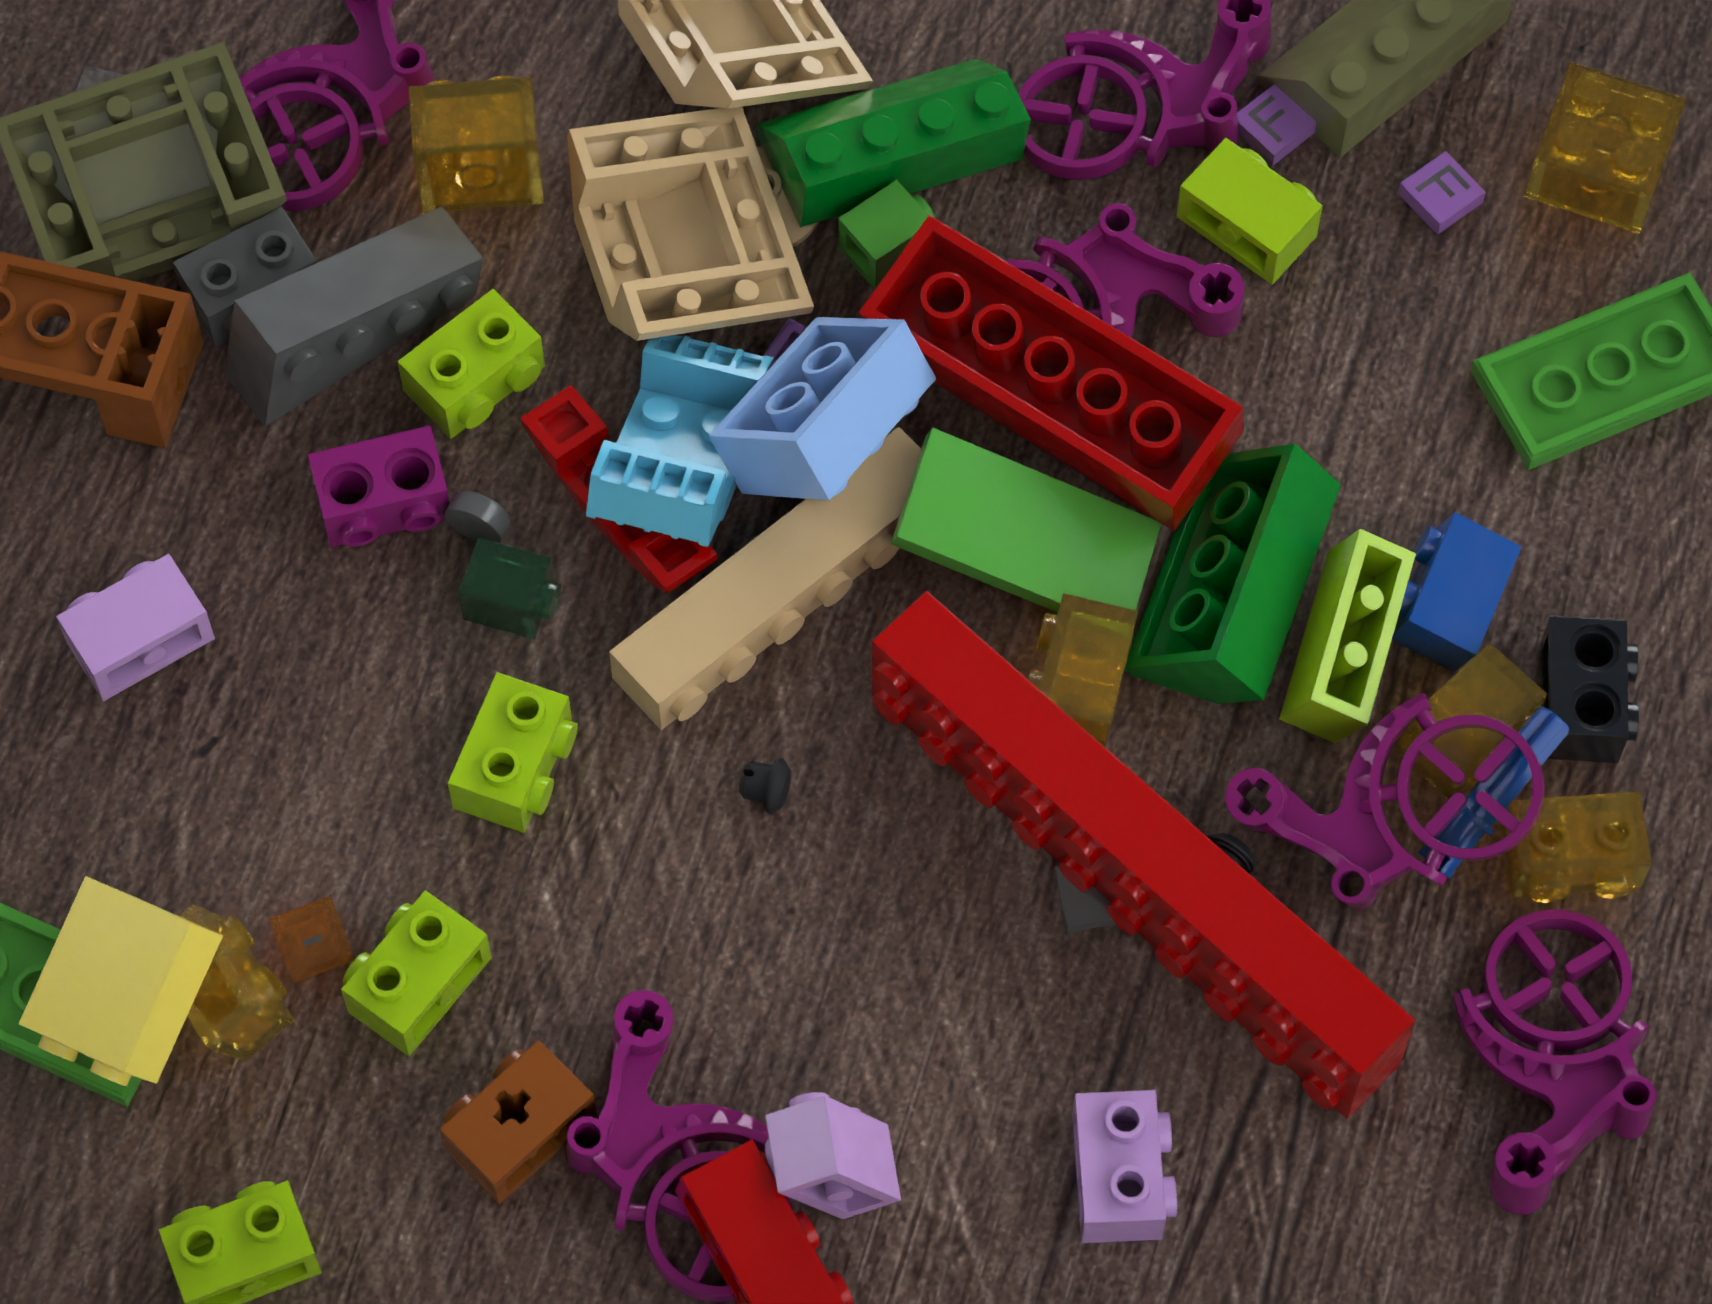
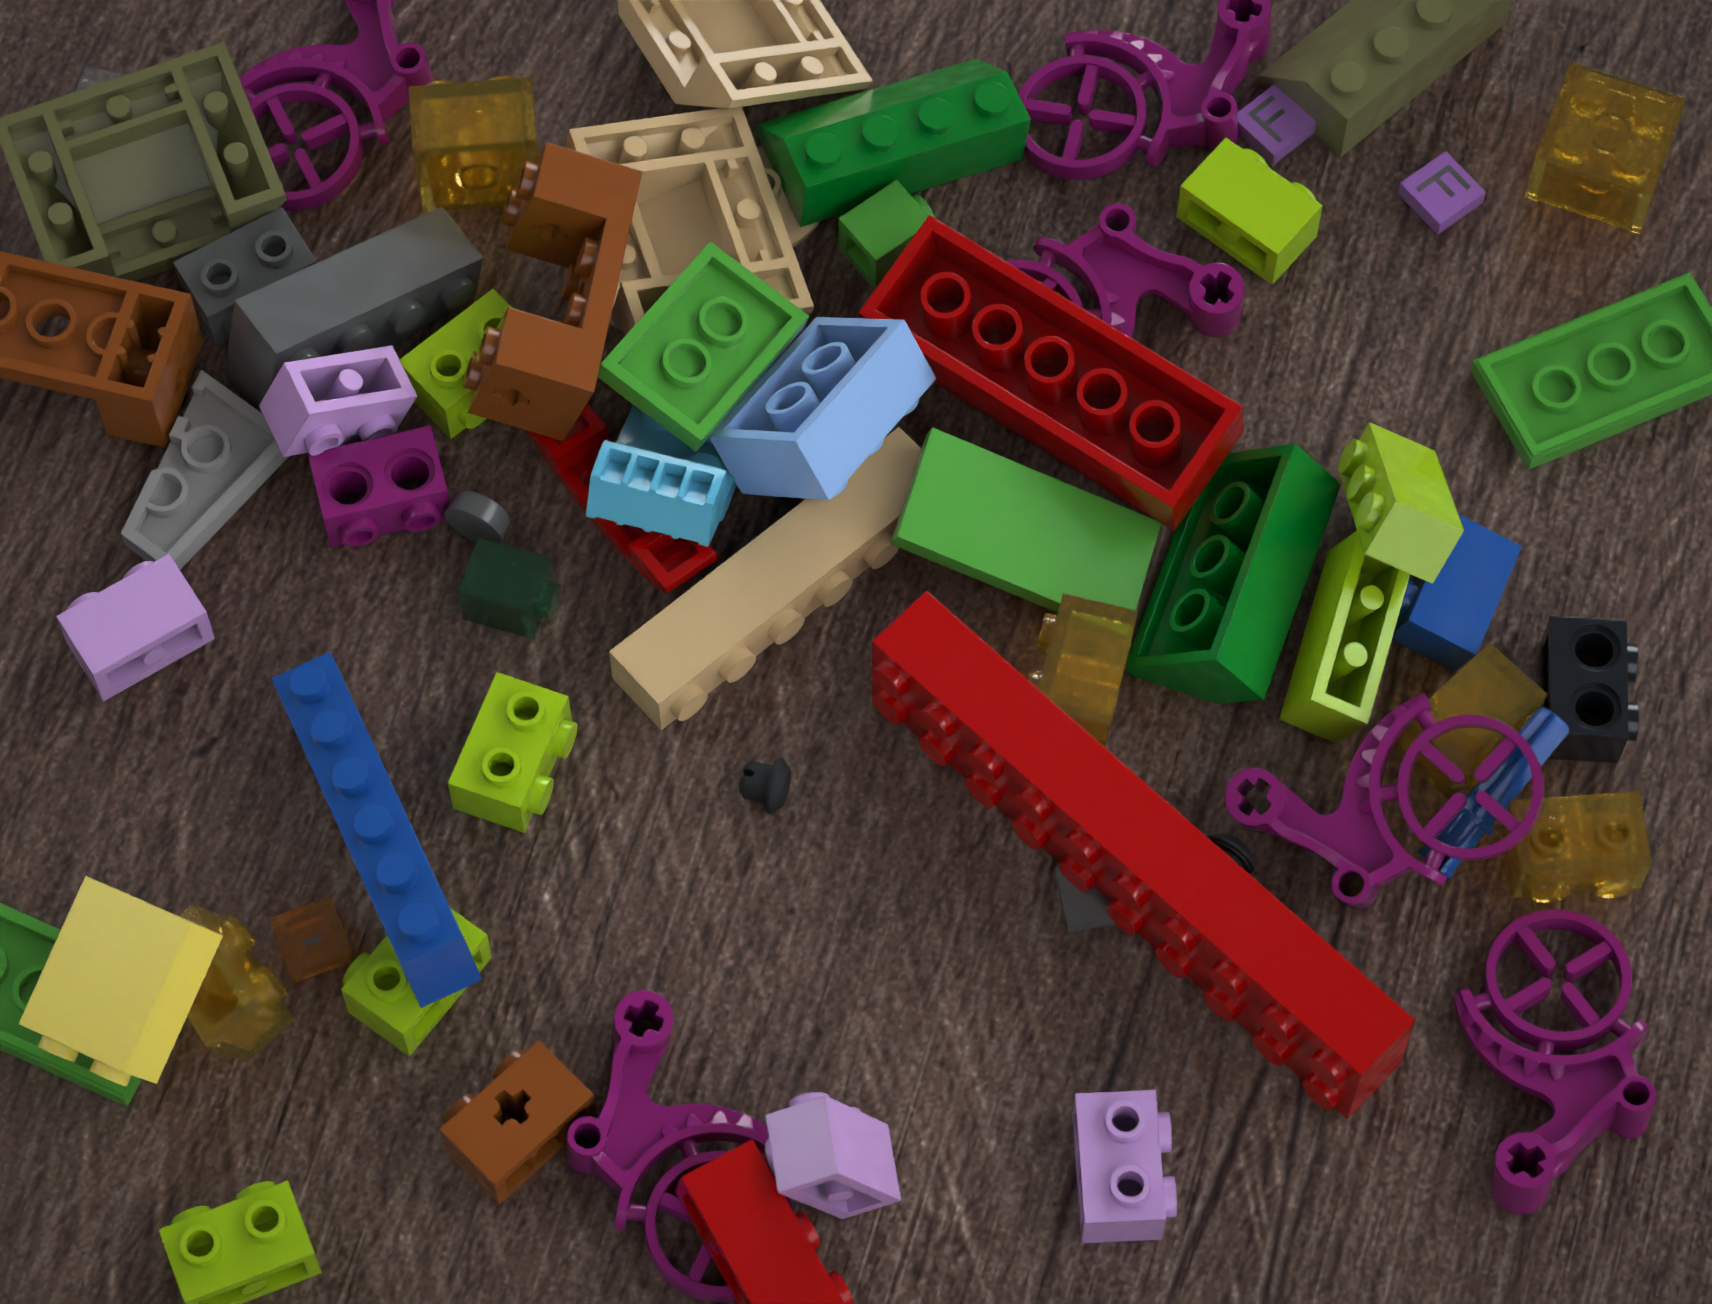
none -> light grey wing [121,370,289,570]
none -> lavender brick [259,345,417,457]
none -> blue brick [271,652,482,1008]
none -> dark orange plate [463,142,642,441]
none -> bright green plate [598,241,809,452]
none -> lime brick [1338,422,1464,584]

